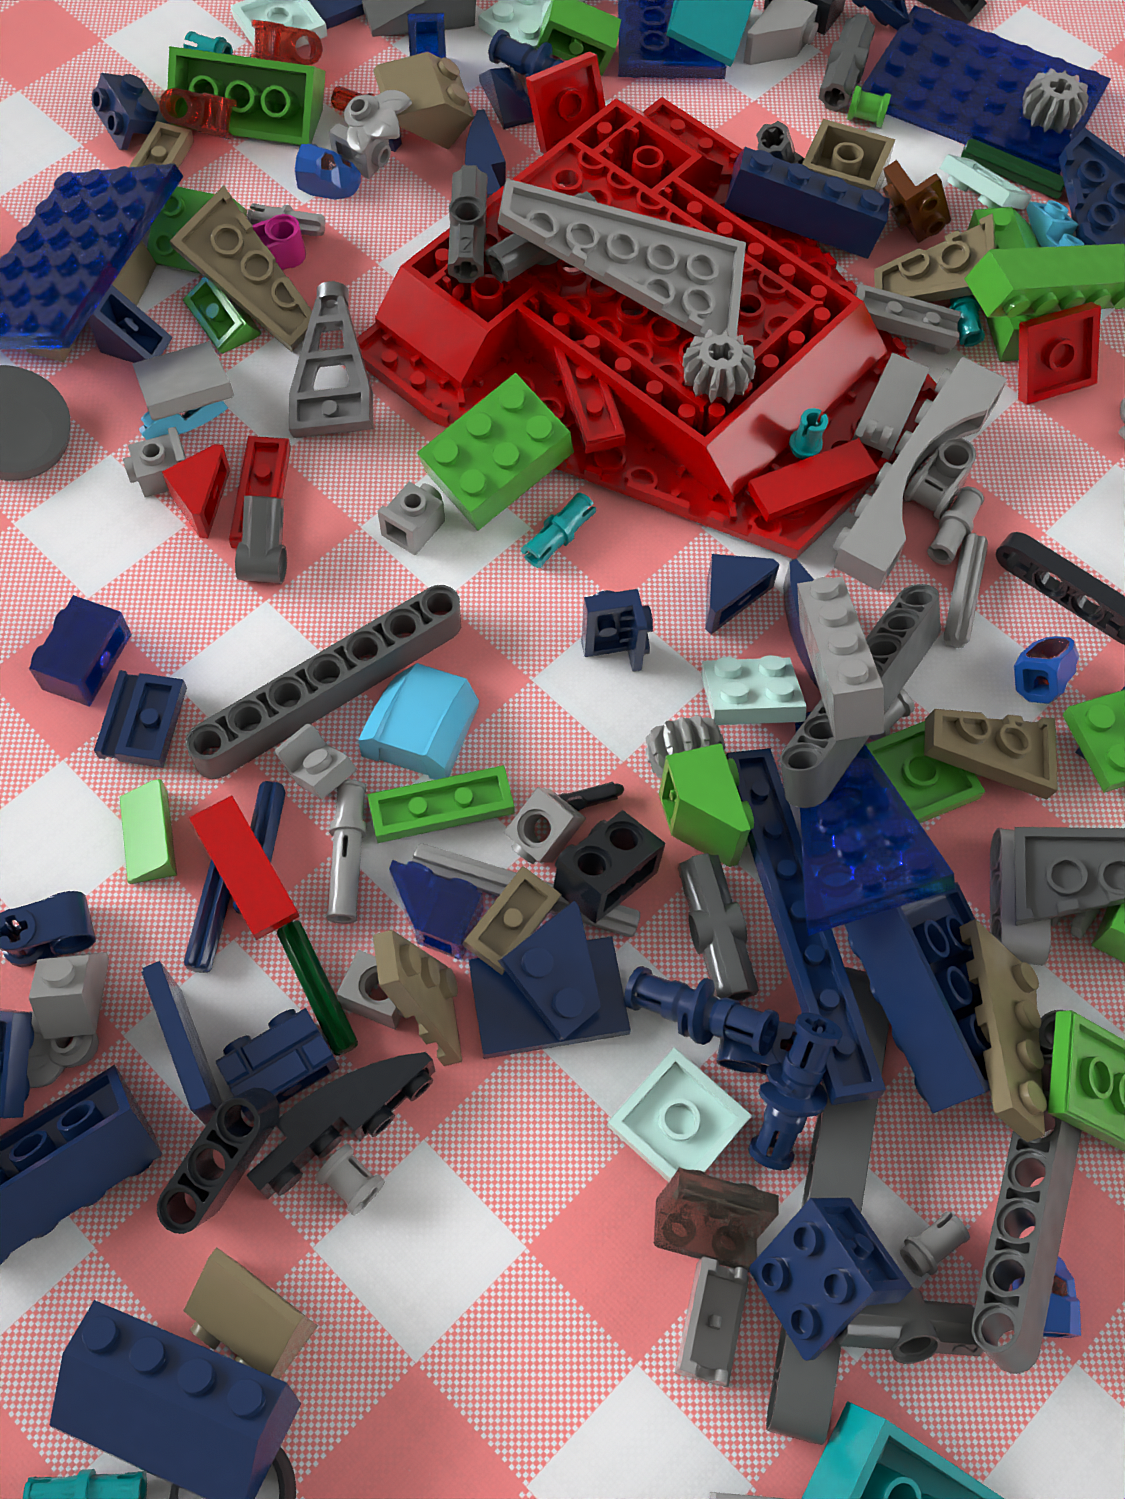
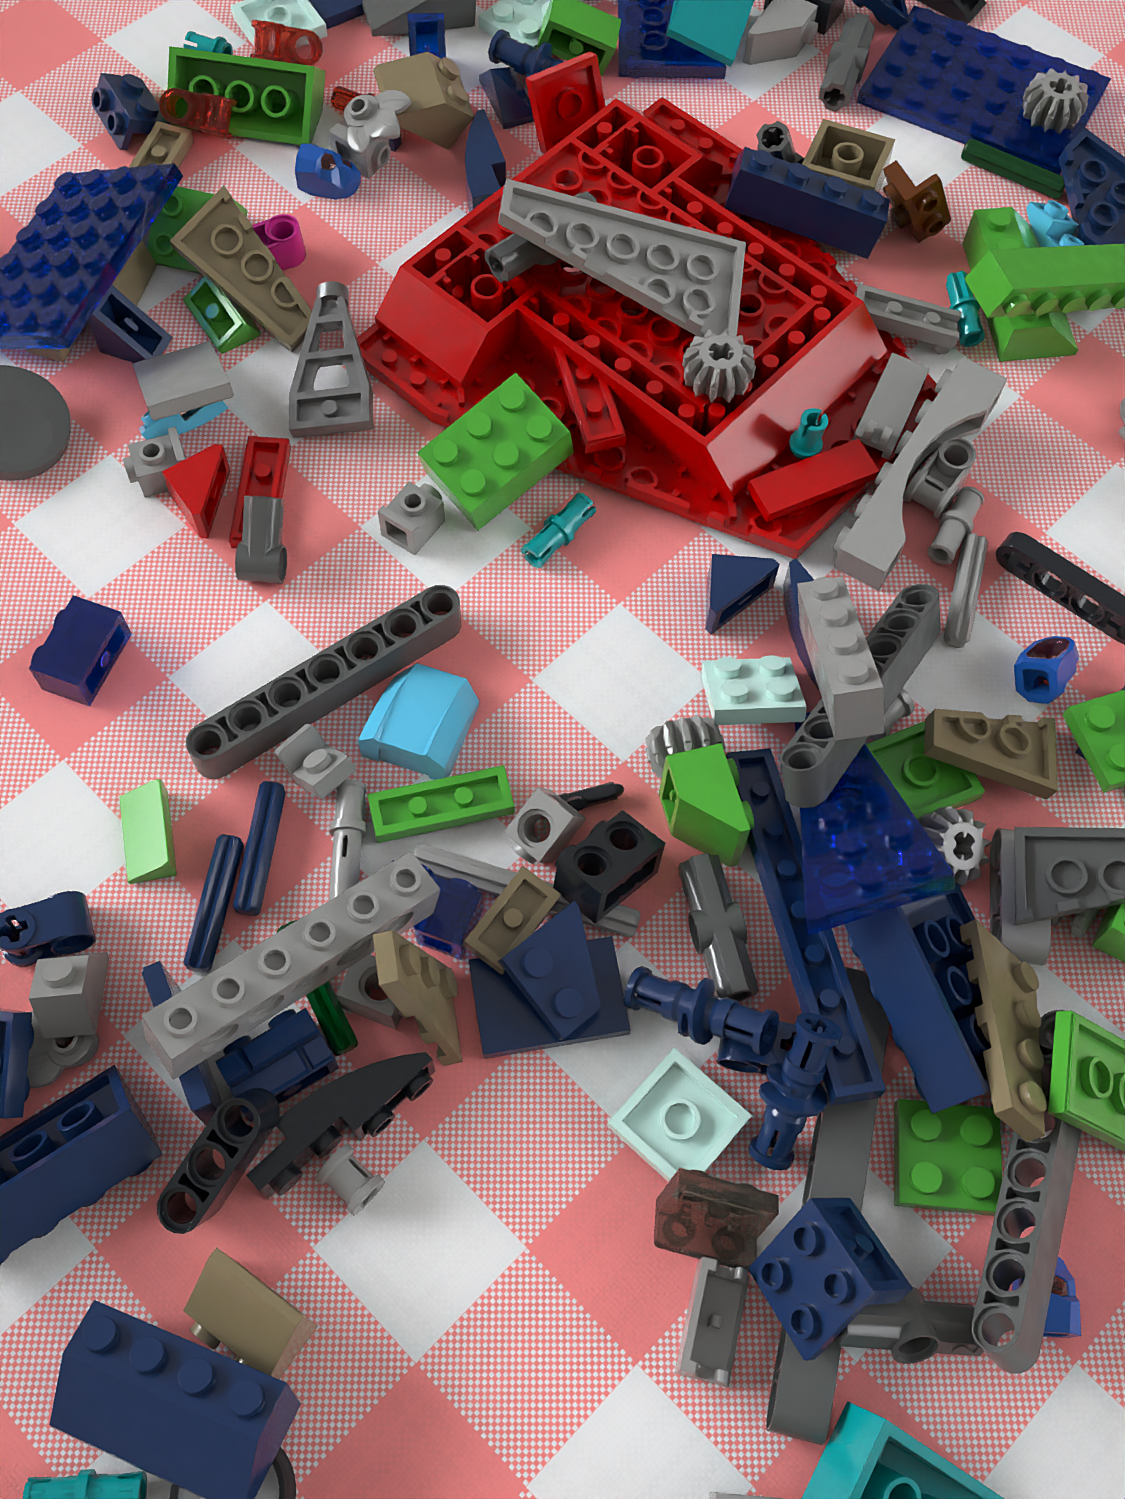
dark blue plate [94,670,187,768] -> none
red tile [189,795,300,940] -> none
light grey axle [247,203,325,237] -> none
dark grey piece [448,165,488,283] -> none
dark blue bracket [581,589,653,672] -> none
bright green bush [846,85,891,128] -> none
dark tan wing [874,213,996,302] -> none
light grey pin [900,1211,970,1277] -> none
light aqua plate [939,154,1032,210] -> none
red plate [1018,302,1101,405] -> none
none -> light grey brick [142,851,441,1080]
none -> bright green plate [894,1099,1002,1216]
none -> light grey gear [907,806,992,887]

